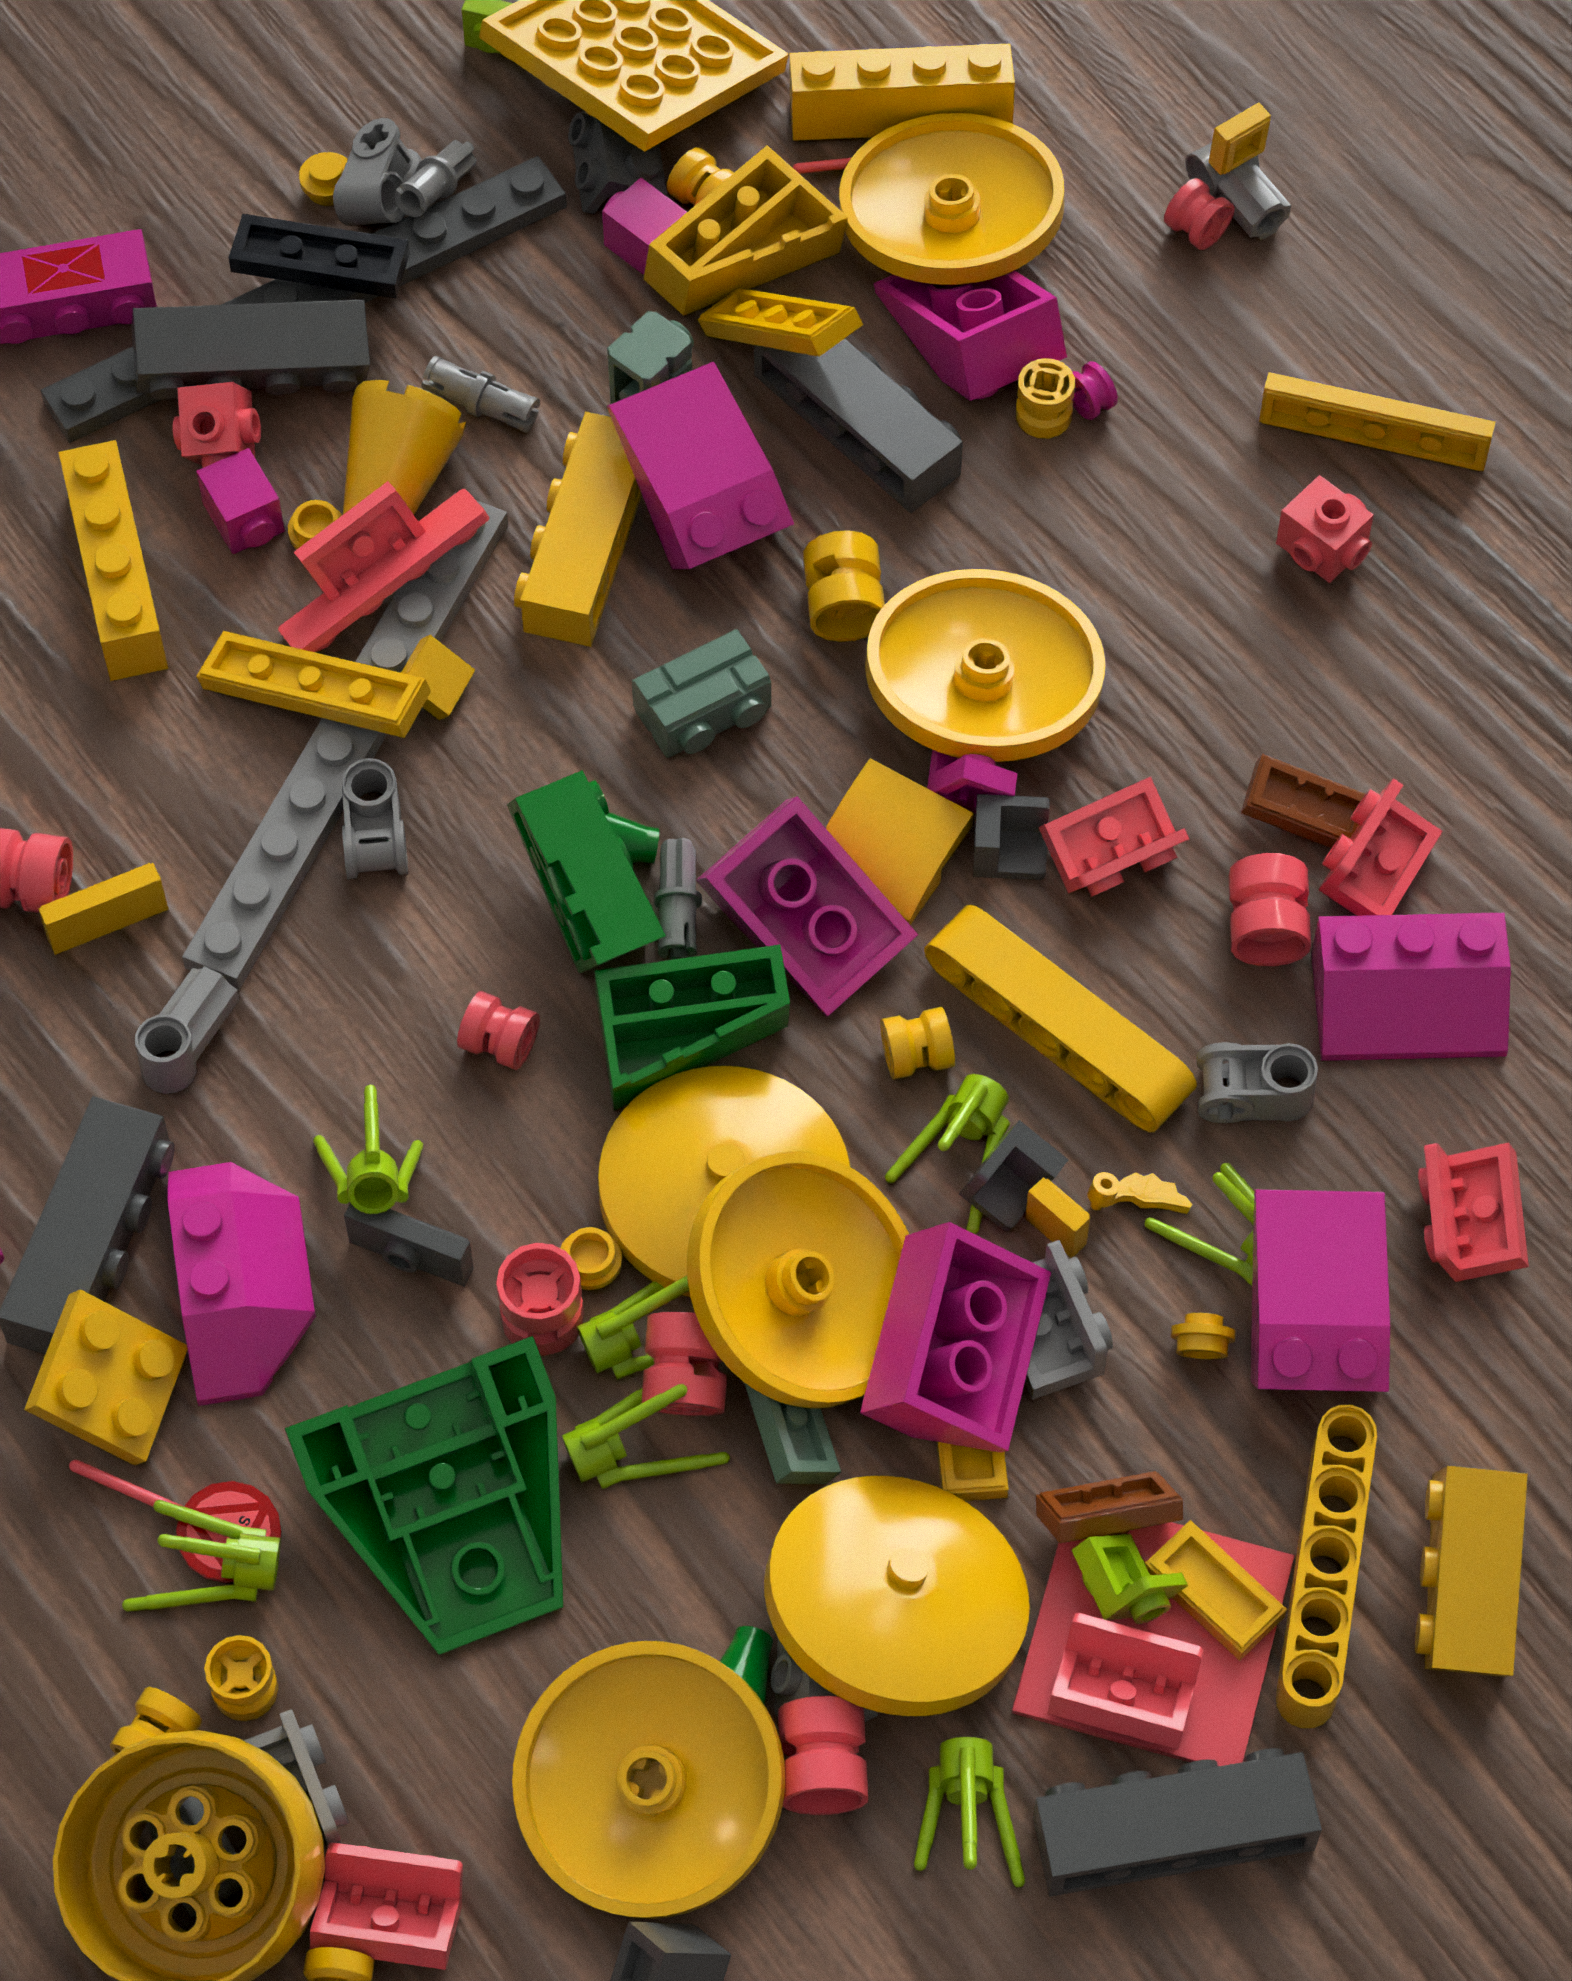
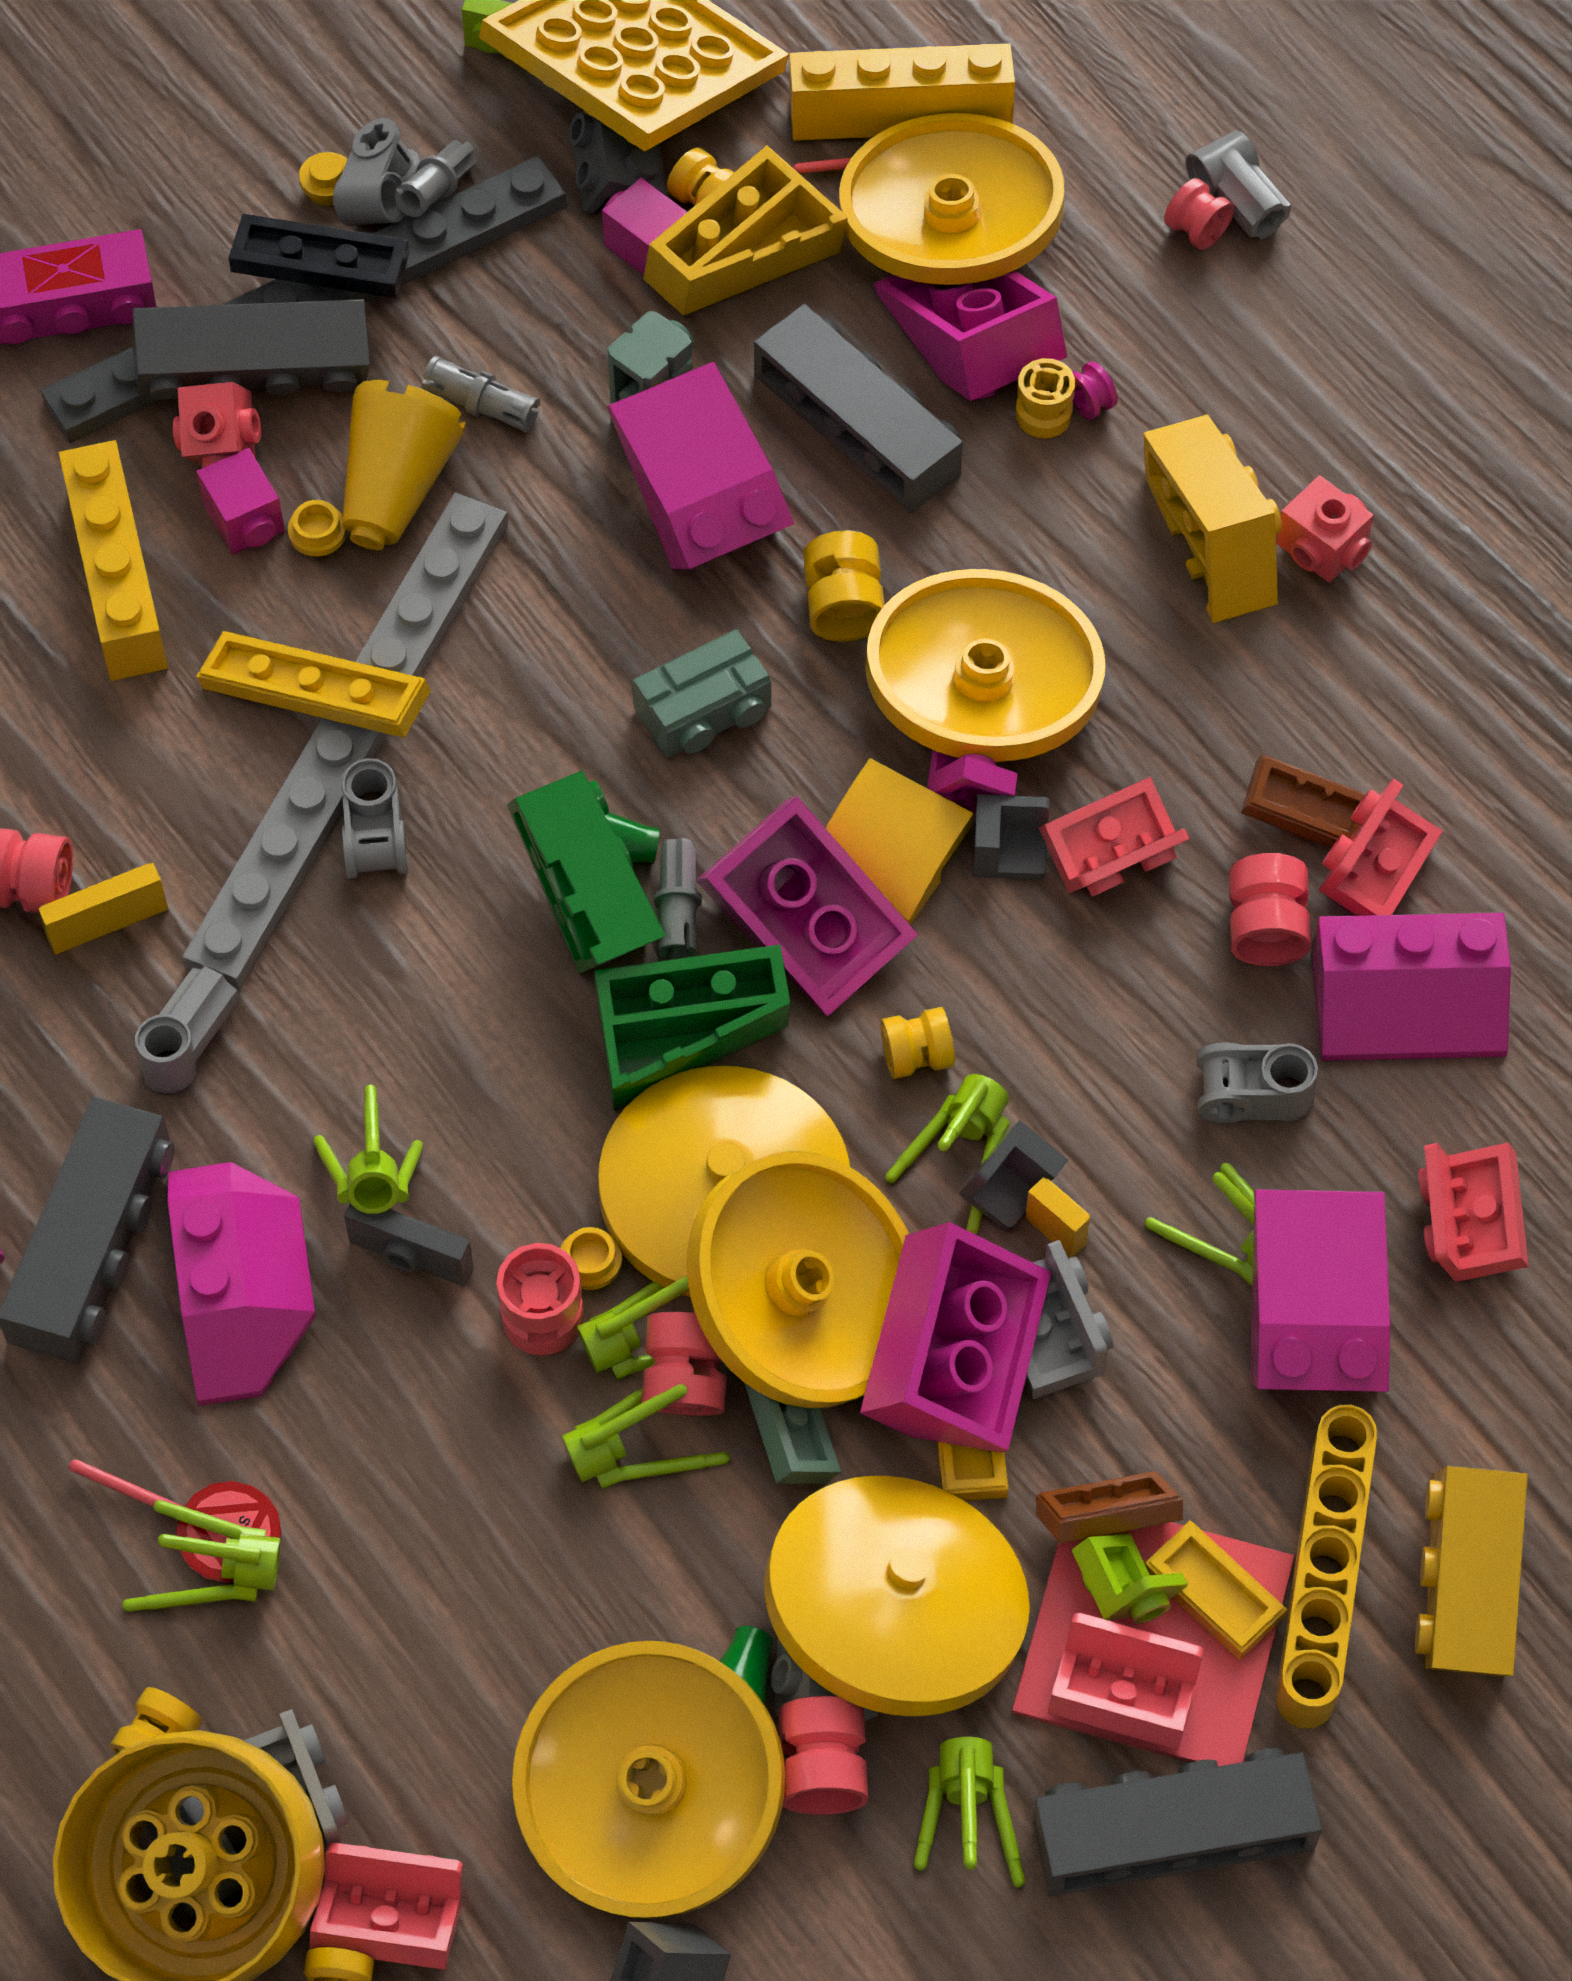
yellow plate [24,1289,188,1466] -> none
yellow wheel [204,1635,279,1721] -> none
coral bracket [278,481,490,652] -> none
green wedge [285,1336,563,1655] -> none
yellow tile [401,634,475,720] -> none
coral wheel [457,991,540,1071] -> none
yellow brick [514,411,642,647] -> none
yellow tile [697,288,863,357] -> none
yellow beam [924,905,1197,1133] -> none
yellow piece [1087,1172,1192,1214] -> none
yellow plate [1171,1313,1236,1359] -> none
yellow tile [1208,102,1271,175] -> none
yellow tile [1259,372,1496,471] -> none
none -> yellow wedge [1143,414,1282,624]

